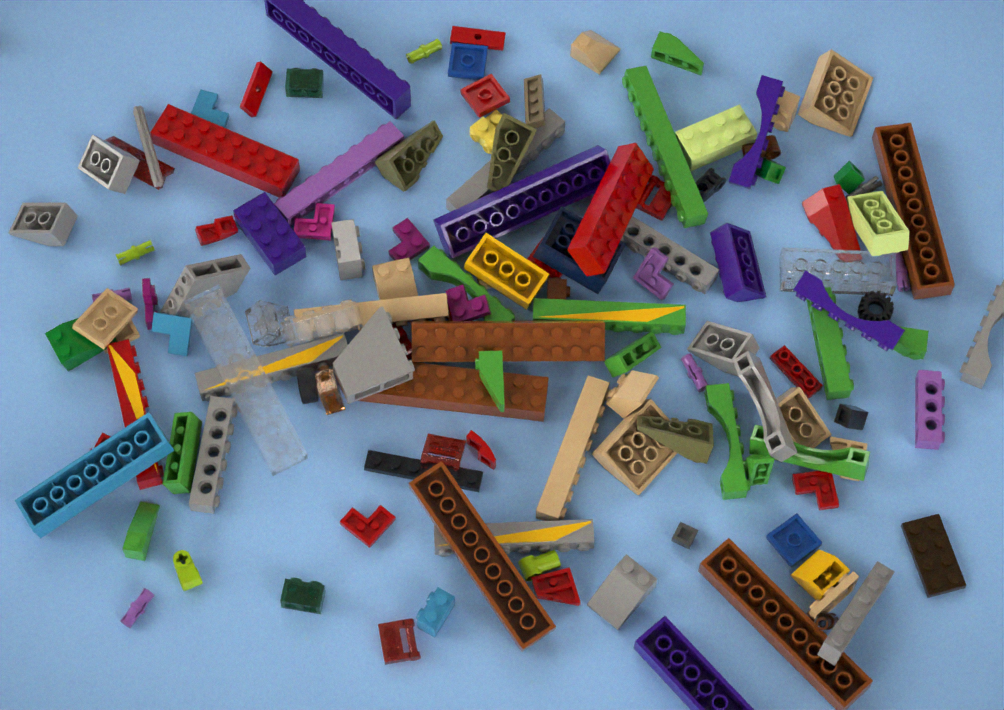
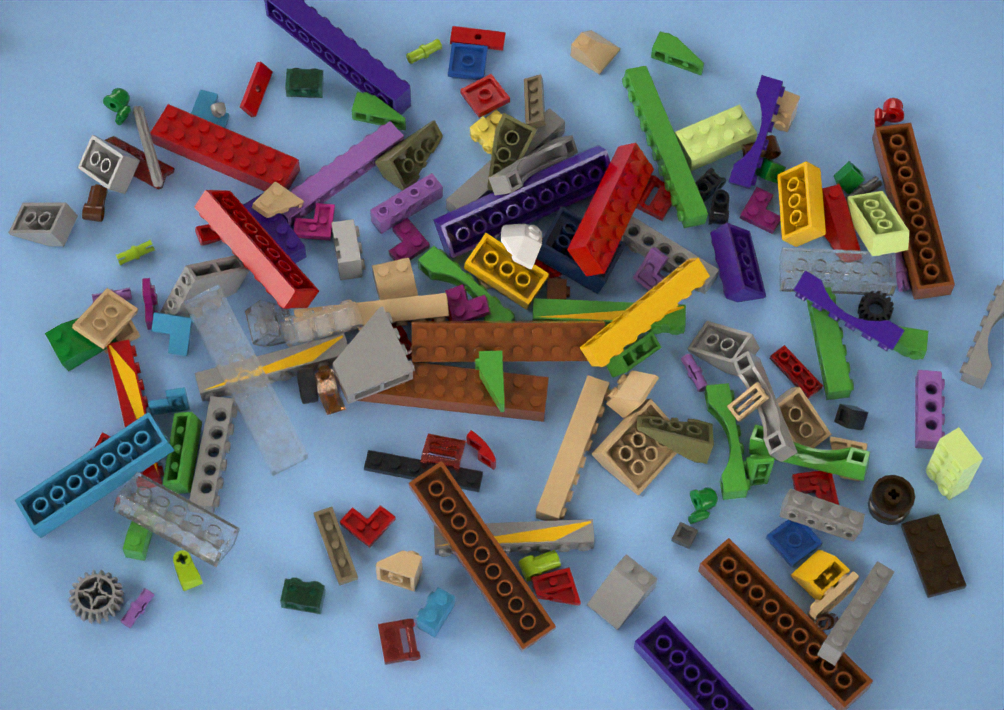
tan slope [798,49,873,137] -> none
none -> light grey gear [69,570,124,624]
none -> reddish brown piece [82,184,108,222]
none -> green piece [103,88,131,125]
none -> clear brick [113,472,240,567]
none -> dark azure tile [148,387,190,415]
none -> red brick [194,190,319,309]
none -> light grey hinge [210,102,226,118]
none -> tan wing [252,181,304,218]
none -> dark tan plate [313,507,358,586]
none -> bright green slope [352,92,406,131]
none -> medium lavender brick [370,173,443,234]
none -> tan slope [376,550,423,592]
none -> light grey arch [489,135,578,195]
none -> white wedge [501,224,542,269]
none -> yellow brick [580,258,710,367]
none -> green piece [688,487,718,524]
none -> black piece [708,189,730,225]
none -> tan tile [727,382,770,422]
none -> magenta plate [740,187,781,234]
none -> yellow brick [777,161,826,247]
none -> light grey brick [779,489,865,542]
none -> dark brown wheel [868,475,915,525]
none -> red piece [874,98,904,127]
none -> yellowish green brick [925,427,983,500]

